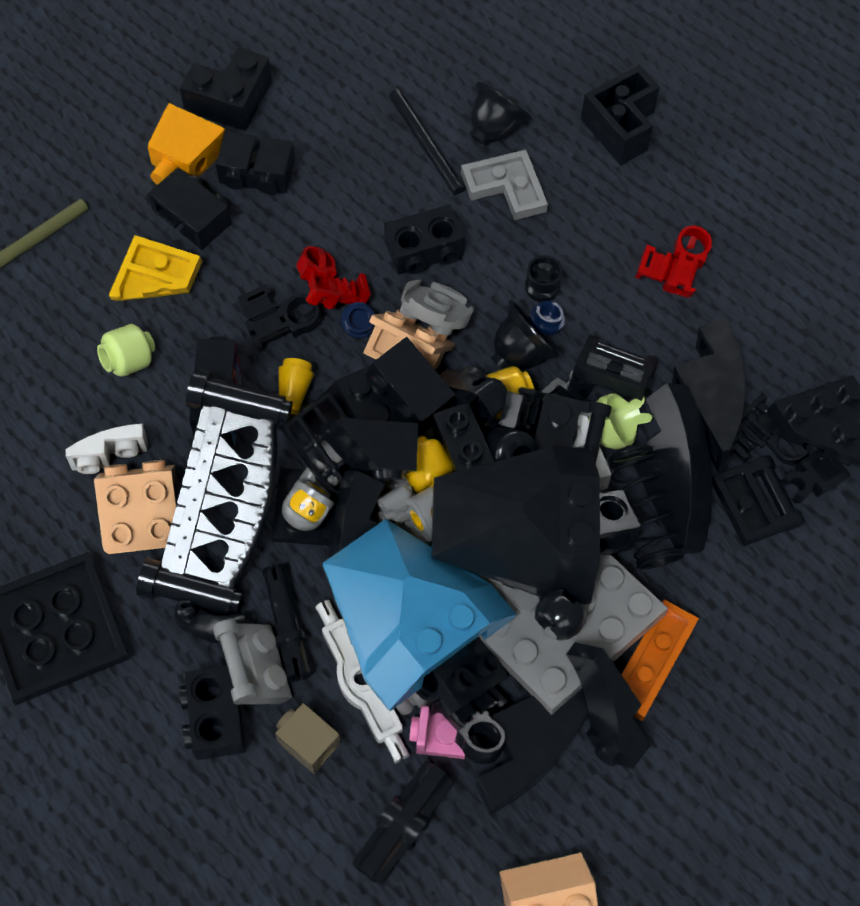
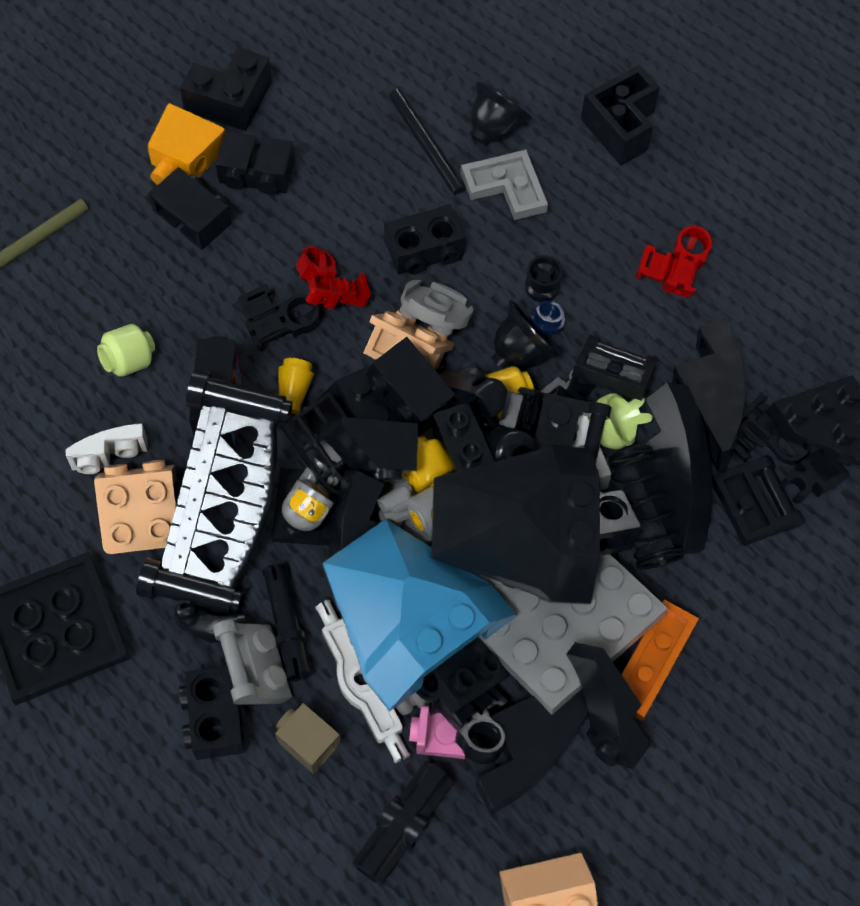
yellow wing [109,235,202,301] -> none
dark blue plate [341,302,375,339] -> none
black piece [535,589,586,641] -> none

